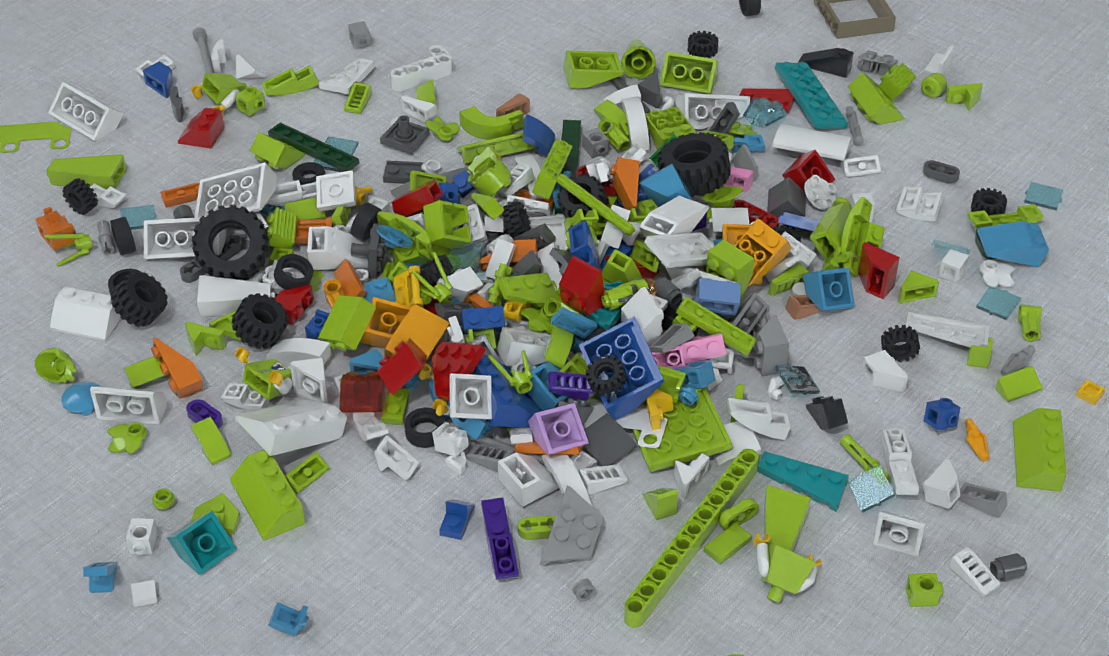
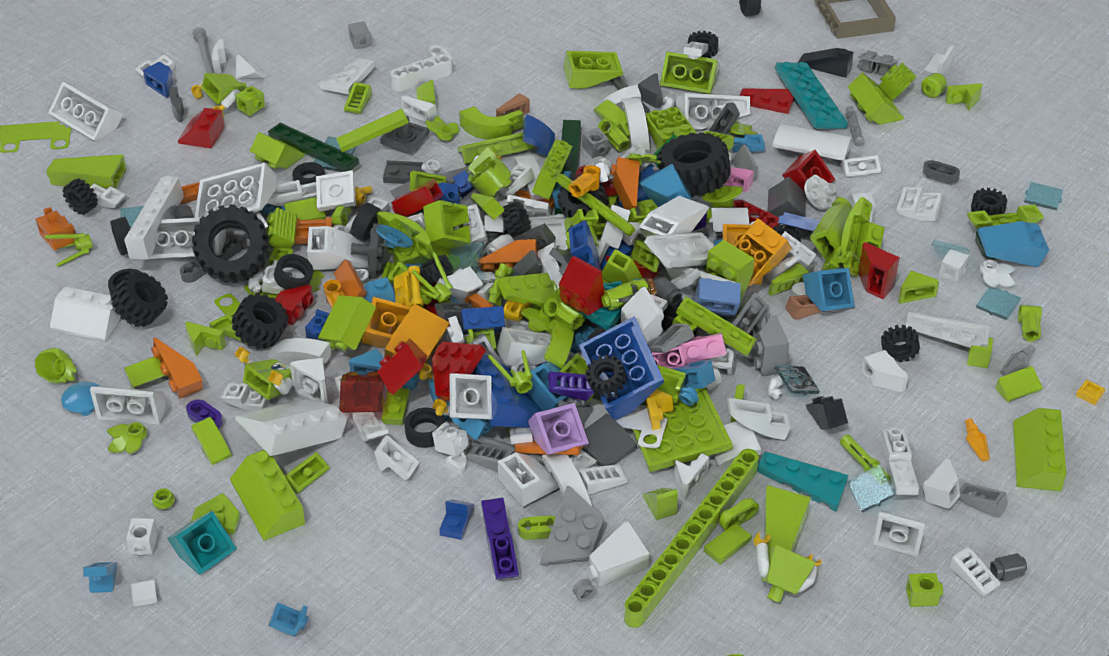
light grey pin [97,220,115,255] -> none
white slope [197,275,276,317] -> none
lime slope [261,65,319,96] -> none
white slope [484,239,517,279] -> none
dark azure plate [551,307,597,338] -> none
lime cone [621,40,656,79] -> none
clear light blue slope [743,97,788,128] -> none
blue brick [923,398,961,430] -> none
none -> white arch [124,176,184,259]
none -> lime tile [336,108,409,152]
none -> light orange piece [569,165,601,198]
none -> white slope [587,521,649,587]
none -> lime plate [626,153,661,167]
none -> white plate [683,42,708,59]

